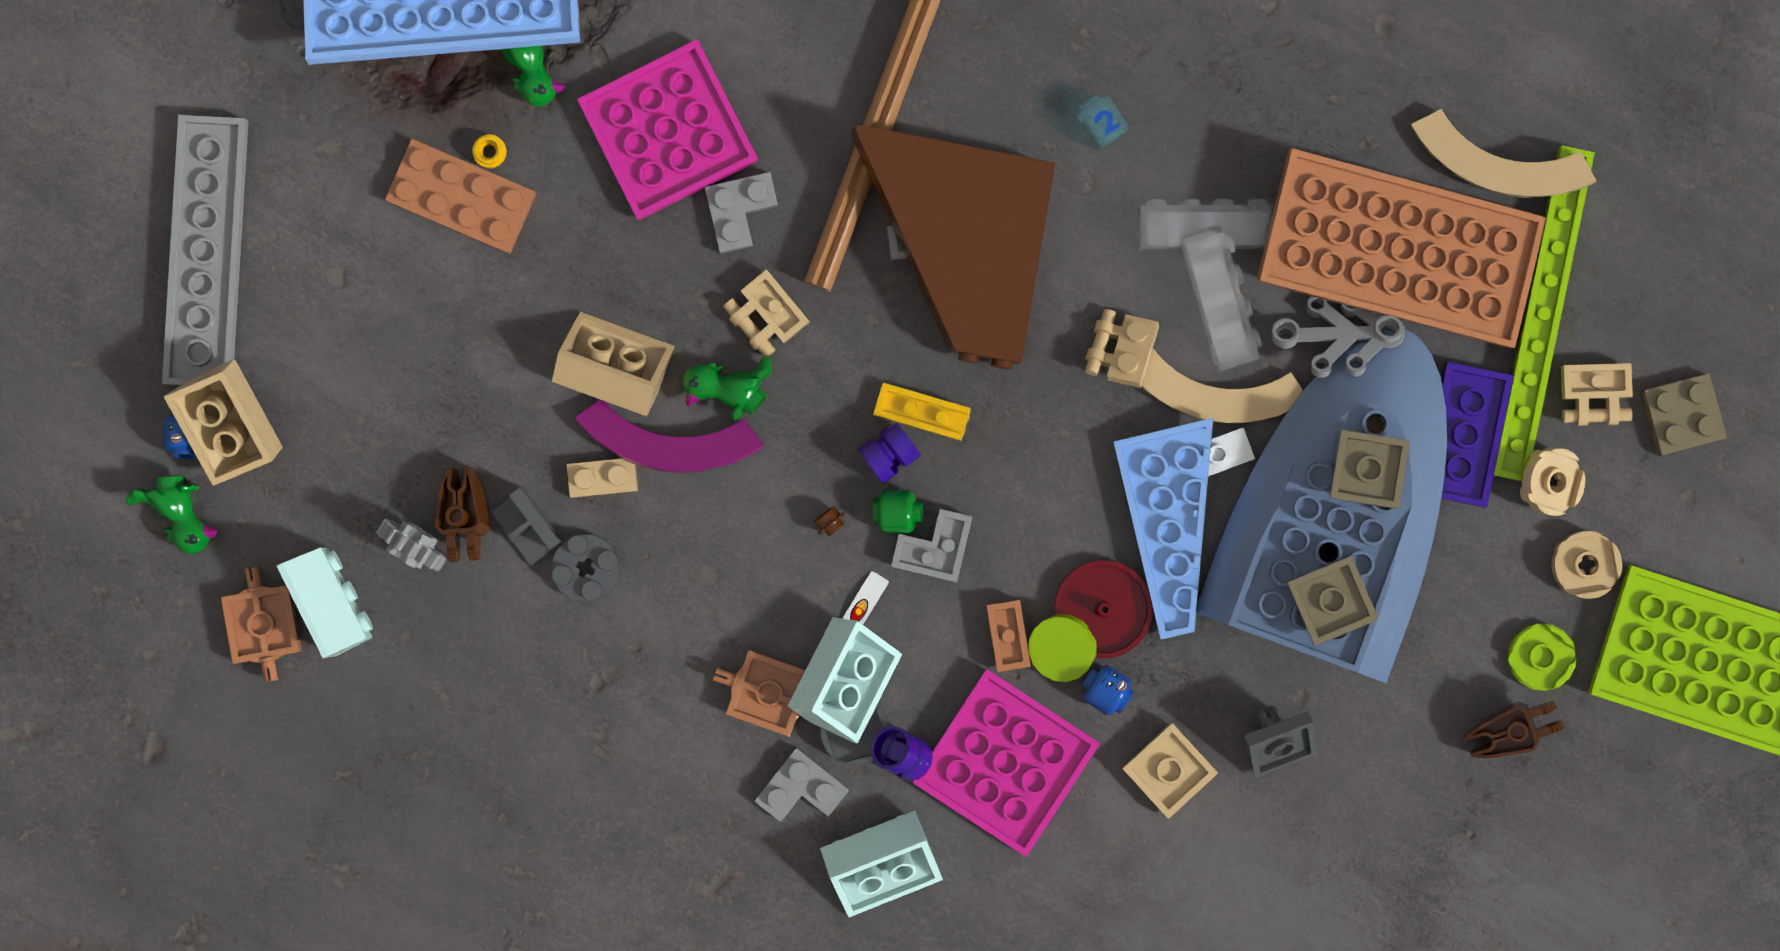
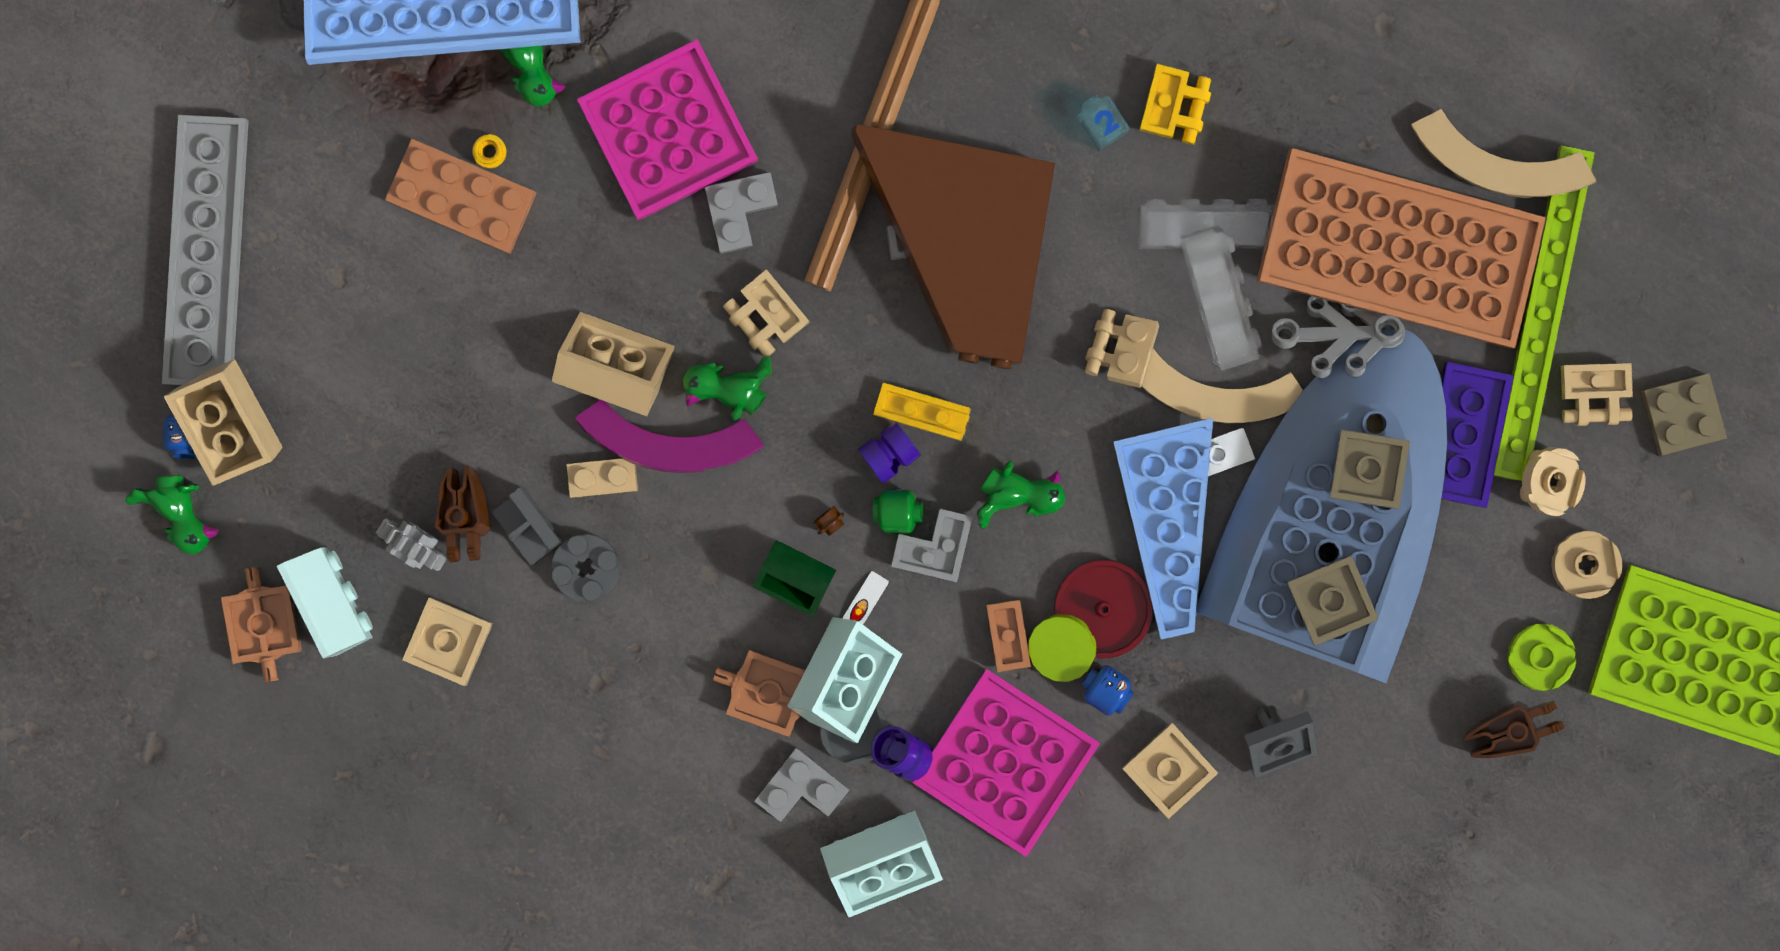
none -> tan plate [402,597,493,686]
none -> dark green brick [752,540,836,617]
none -> green animal [977,460,1066,529]
none -> yellow plate [1139,64,1211,145]

